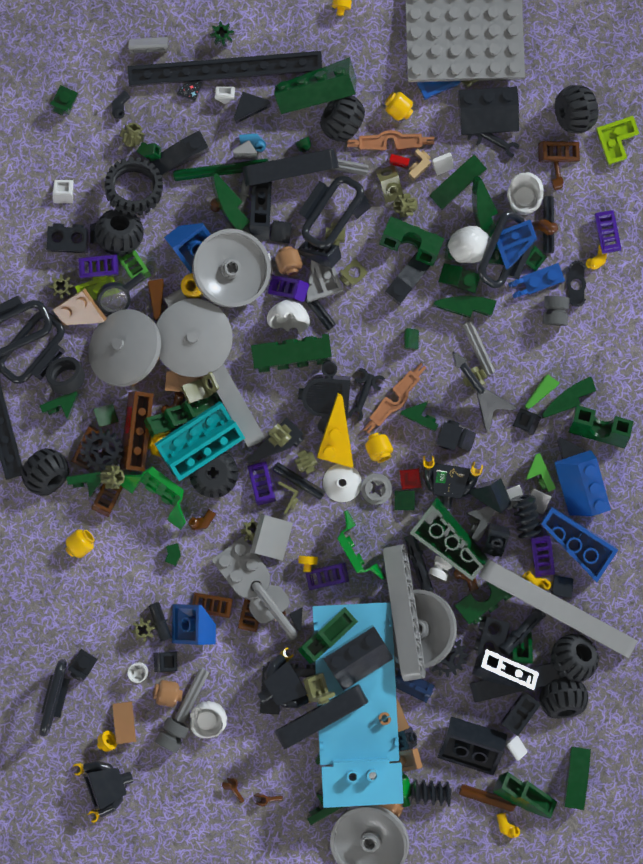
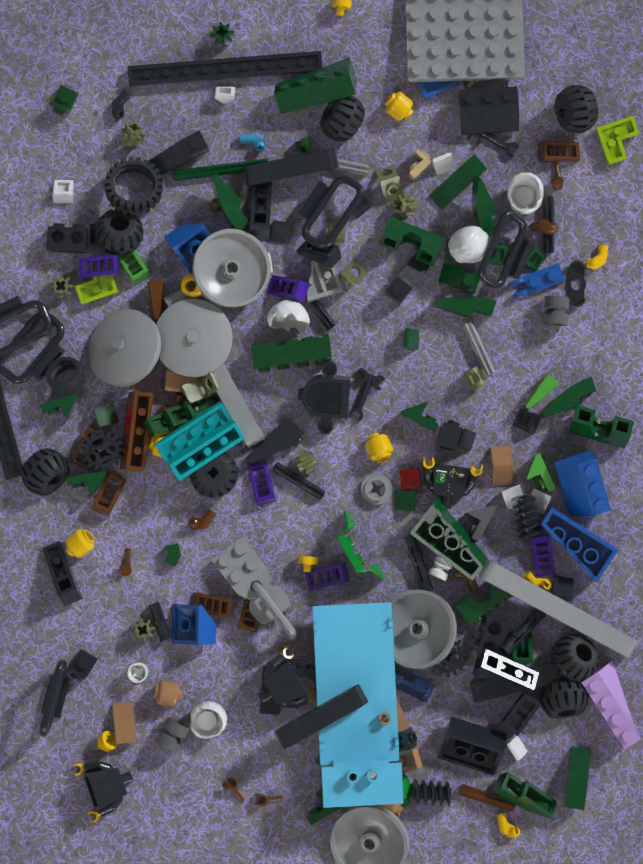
medium nougat wing [53,288,107,325] -> none
piece [97,272,146,315] -> none
olive gear [100,465,125,489] -> none
green piece [120,467,186,530] -> none
light grey slope [129,37,169,54] -> none
dark green piece [136,141,161,161] -> none
black slope [153,651,178,672] -> none
light grey axle [175,668,209,723] -> none
black tile [177,81,202,102] -> none
light grey slope [233,141,258,159] -> none
black slope [234,92,271,124] -> none
olive gear [241,518,258,543] -> none
light grey tile [250,514,293,561] -> none
olive gear [268,423,292,447] -> none
medium nougat head [275,246,303,277] -> none
olive bracket [277,481,299,515] -> none
black slope [289,607,303,631] -> none
dark green slope [297,607,358,664] -> none
olive bracket [303,673,335,705] -> none
yellow wing [316,393,353,468] -> none
black slope [322,625,394,691] -> none
white dish [323,464,362,502] -> none
nougat piece [347,130,434,151] -> none
nougat piece [363,363,426,434] -> none
light grey beam [383,544,426,681] -> none
red tile [389,154,410,169] -> none
piece [452,351,516,431] -> none
black slope [469,478,512,513] -> none
black slope [483,523,510,557] -> none
blue wing [497,220,537,269] -> none
dark purple slope [594,210,622,254] -> none
none -> black slope [42,541,83,606]
none -> reddish brown hand [119,548,132,576]
none -> medium nougat slope [491,446,513,486]
none -> lavender wedge [581,660,641,750]

